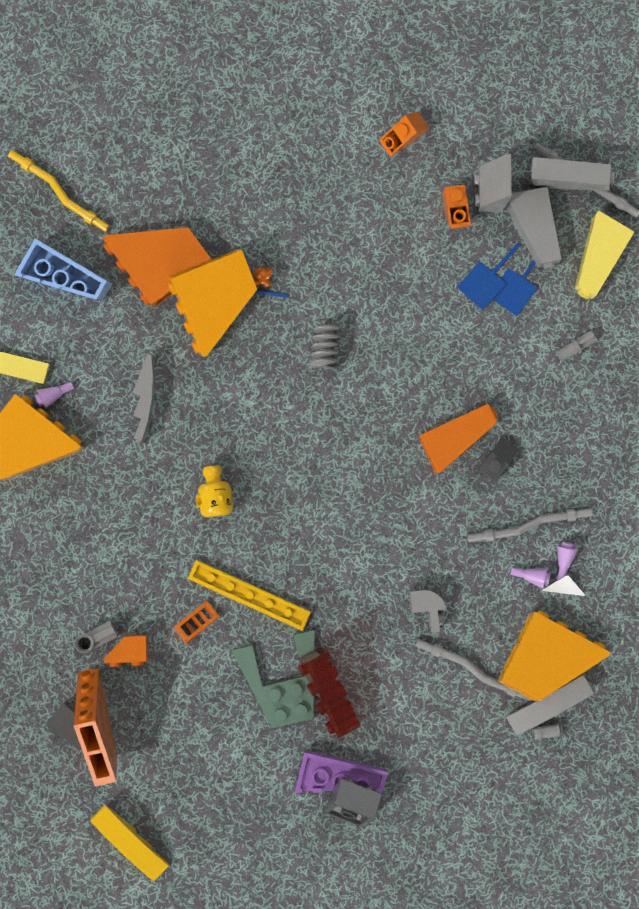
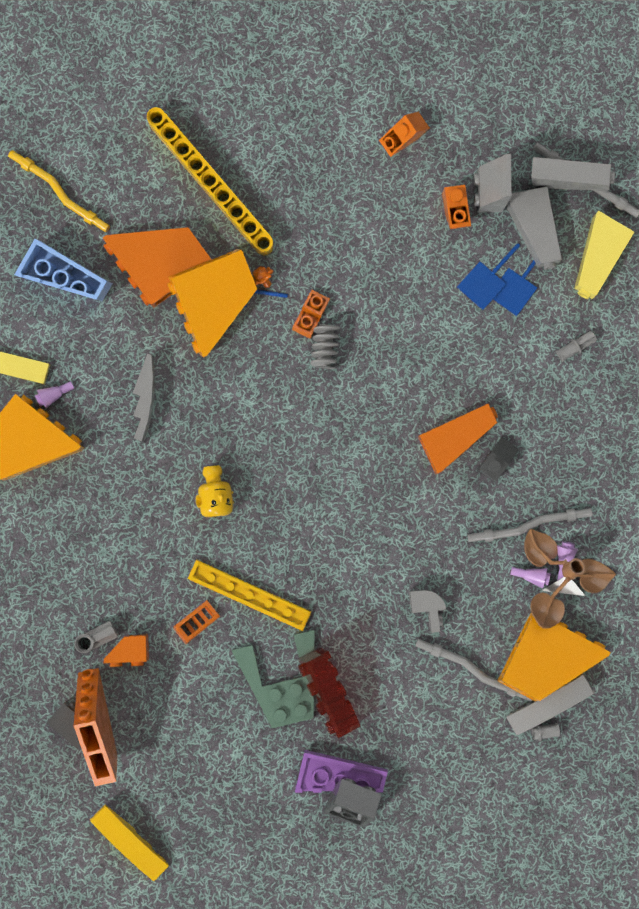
none -> yellow beam [147,107,273,256]
none -> orange slope [292,290,330,339]
none -> medium nougat plant [524,529,616,629]

